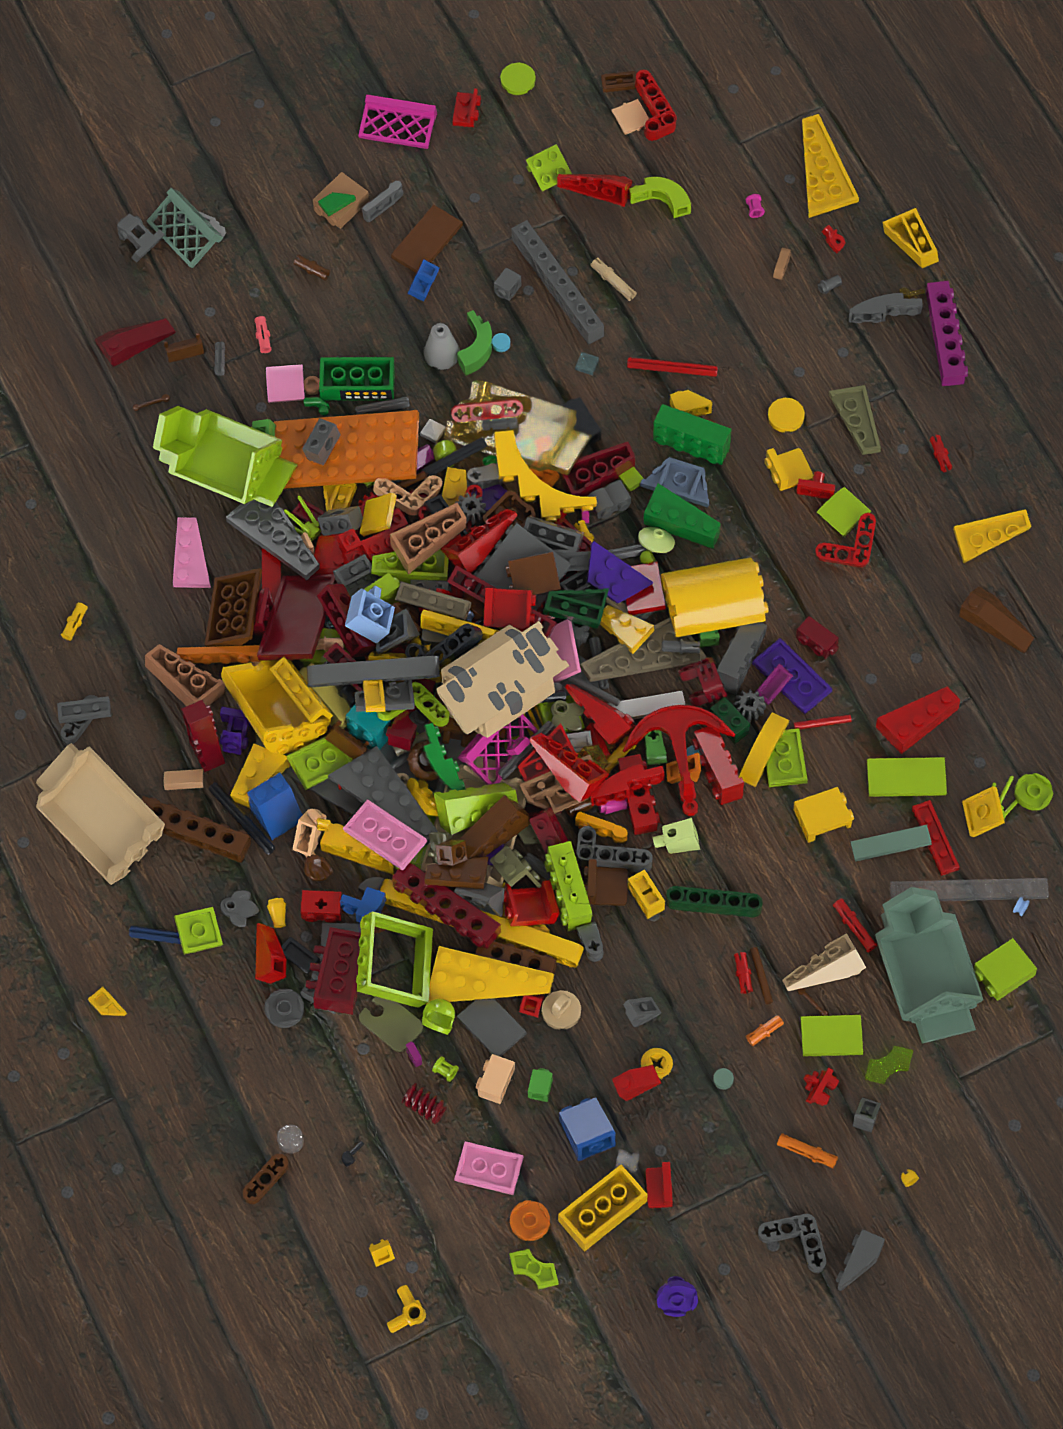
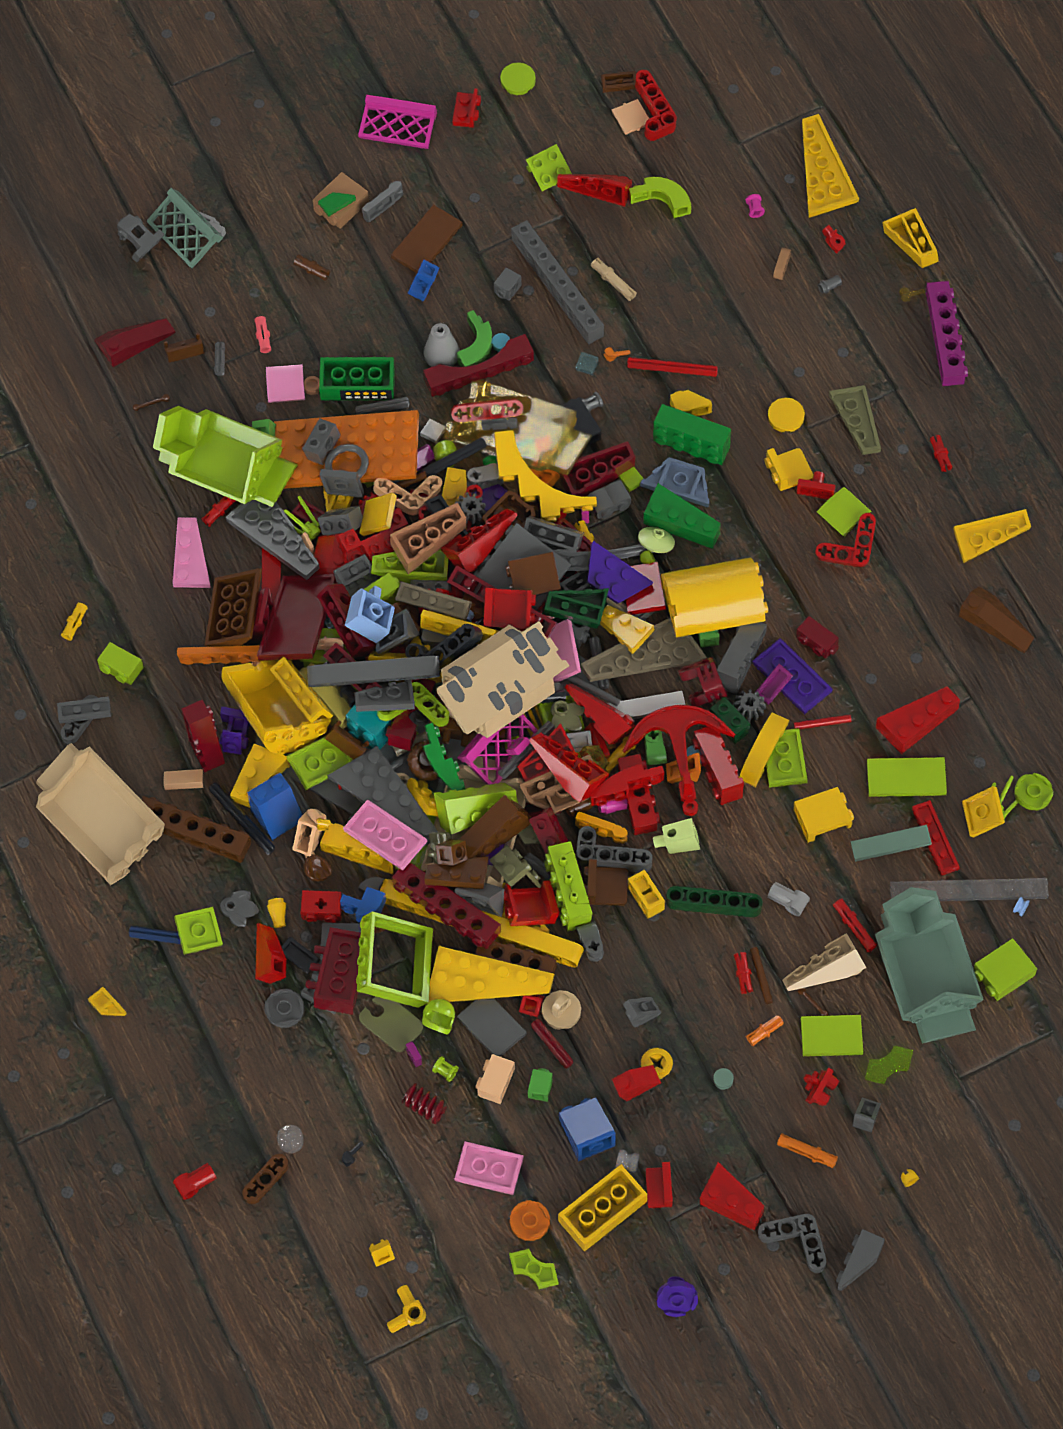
nougat wedge [145,644,225,706] -> none
green arm [304,397,330,416] -> none
yellow tile [363,680,385,712] -> none
dark grey axle [661,639,700,654] -> none
dark grey slope [848,293,922,323] -> none
none -> lime brick [97,642,144,685]
none -> red piece [173,1163,217,1200]
none -> red pin [201,496,236,527]
none -> dark grey tile [320,444,369,497]
none -> dark red arch [423,334,534,397]
none -> dark red axle [531,1019,573,1069]
none -> dark grey bush [582,392,603,412]
none -> orange hand [603,347,630,362]
none -> red wedge [700,1162,764,1231]
none -> light grey piece [767,882,810,916]

